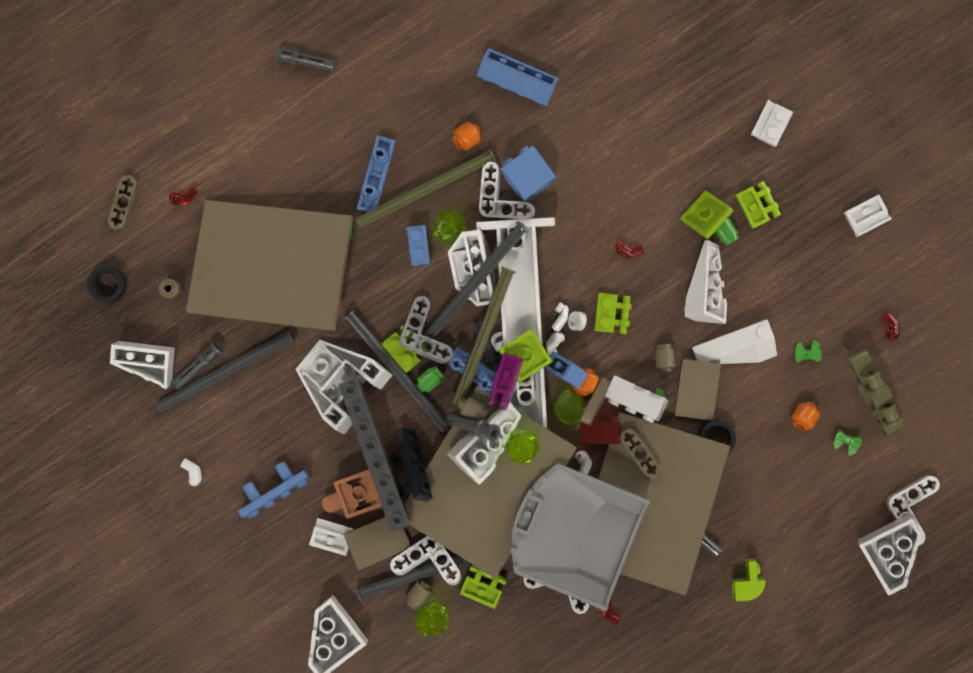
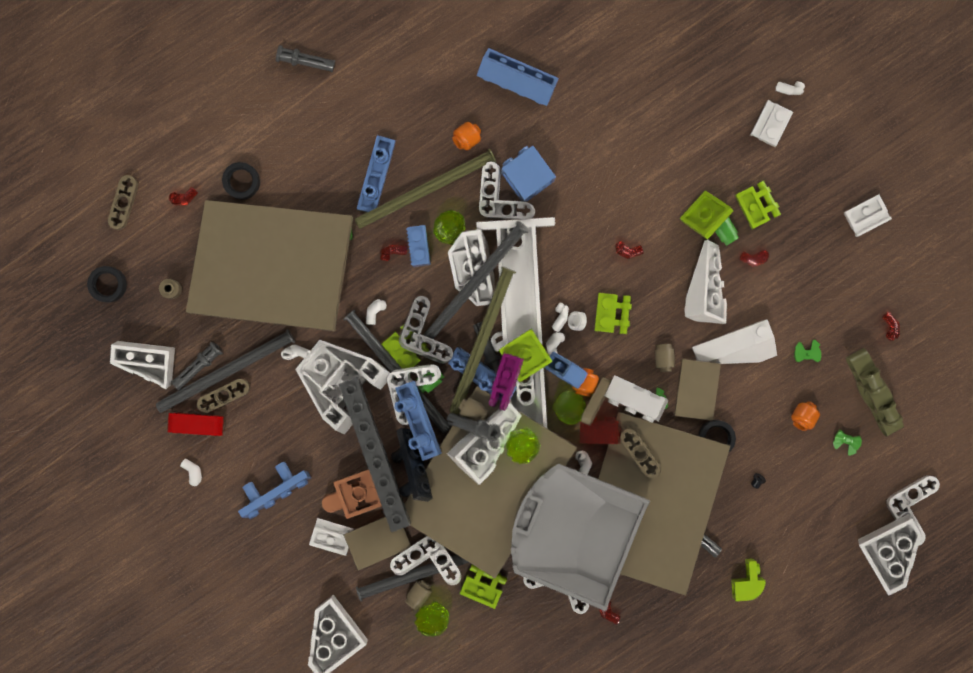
none -> red beam [167,413,224,436]
none -> dark tan beam [197,379,250,413]
none -> black tyre [222,162,260,200]
none -> white arm [281,344,311,360]
none -> white arm [366,299,387,325]
none -> clear red arm [379,245,407,261]
none -> white beam [387,365,441,425]
none -> medium blue plate [394,381,442,460]
none -> clear red arm [739,250,769,267]
none -> black piece [751,473,766,489]
none -> white arm [776,81,805,95]

